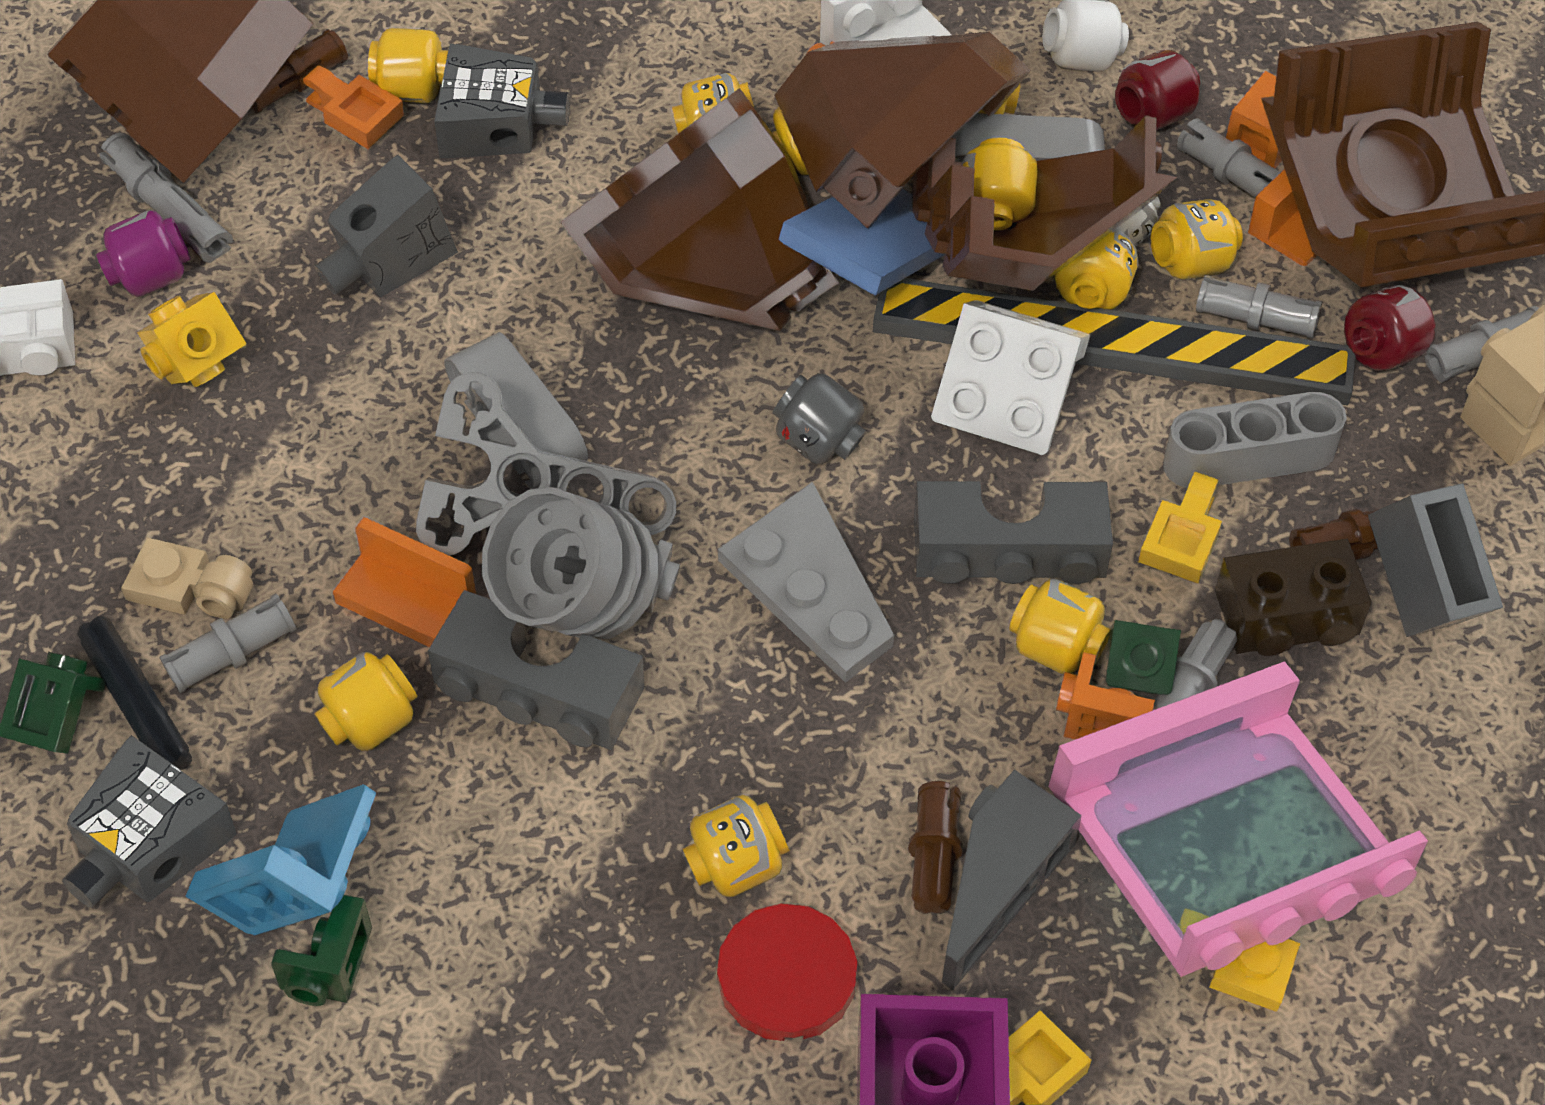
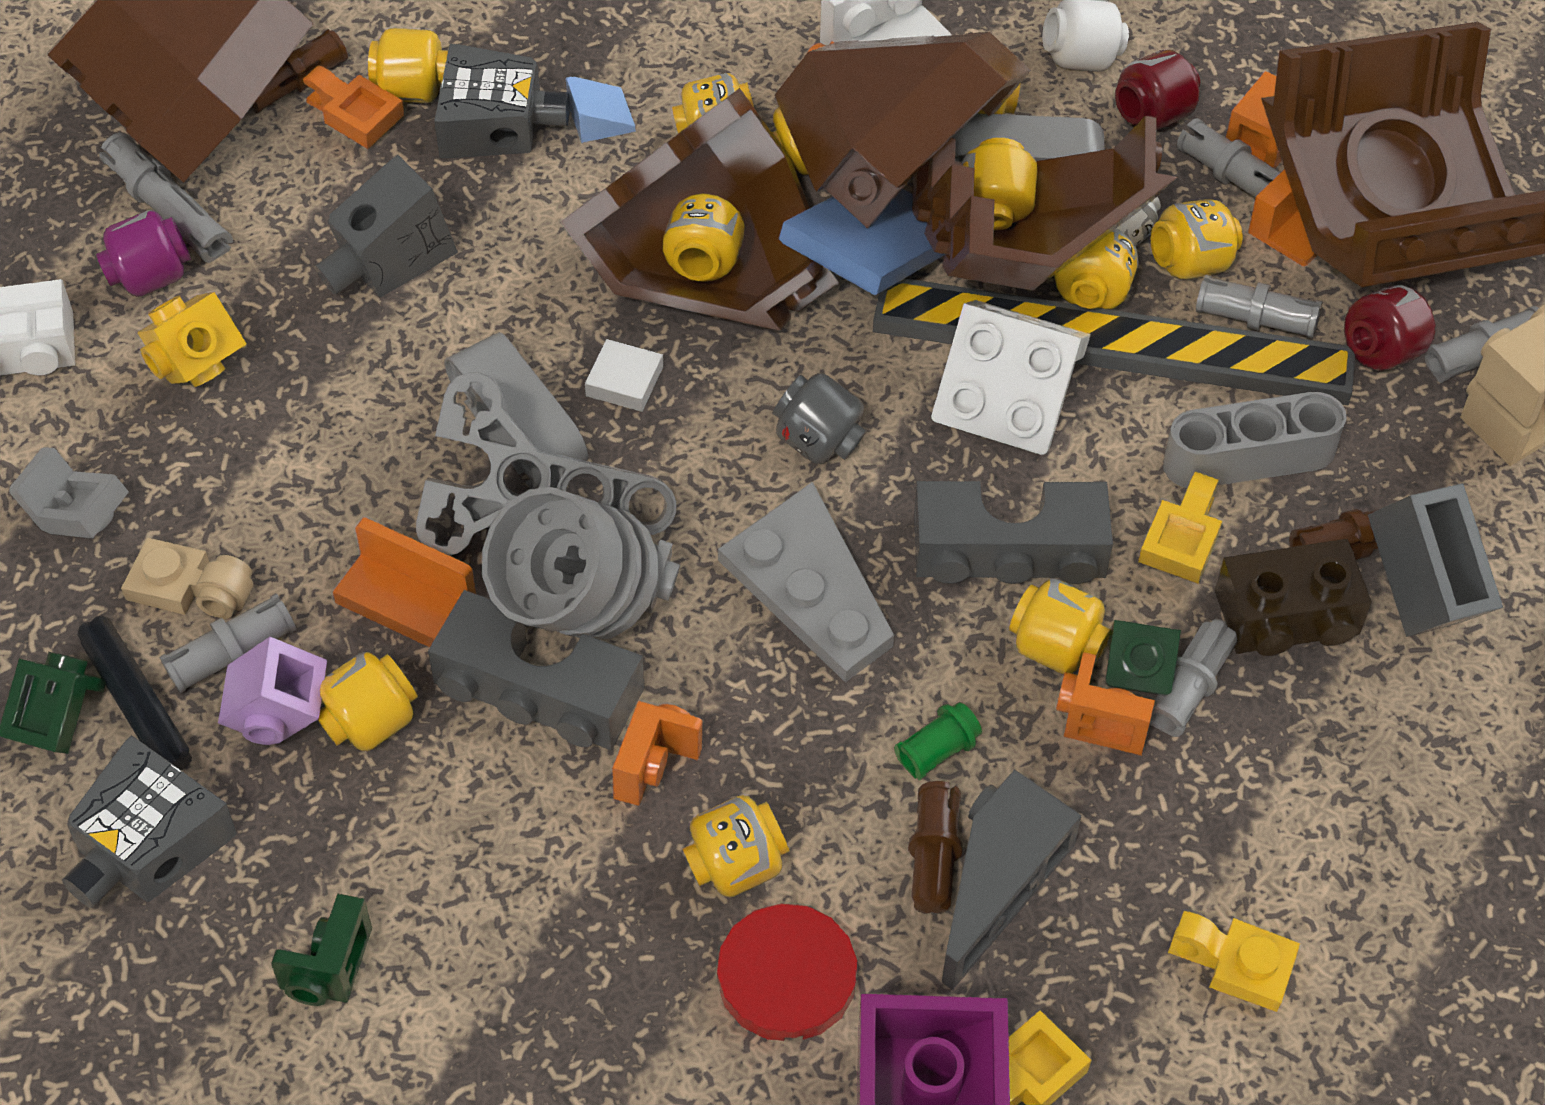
dark azure bracket [185,784,376,935] -> none
panel [1048,661,1428,977] -> none
none -> light grey bracket [9,447,129,538]
none -> lavender brick [218,637,327,745]
none -> light blue slope [566,77,636,143]
none -> white tile [585,339,663,412]
none -> orange bracket [612,701,703,806]
none -> yellow head [663,193,745,282]
none -> green pin [894,702,982,781]

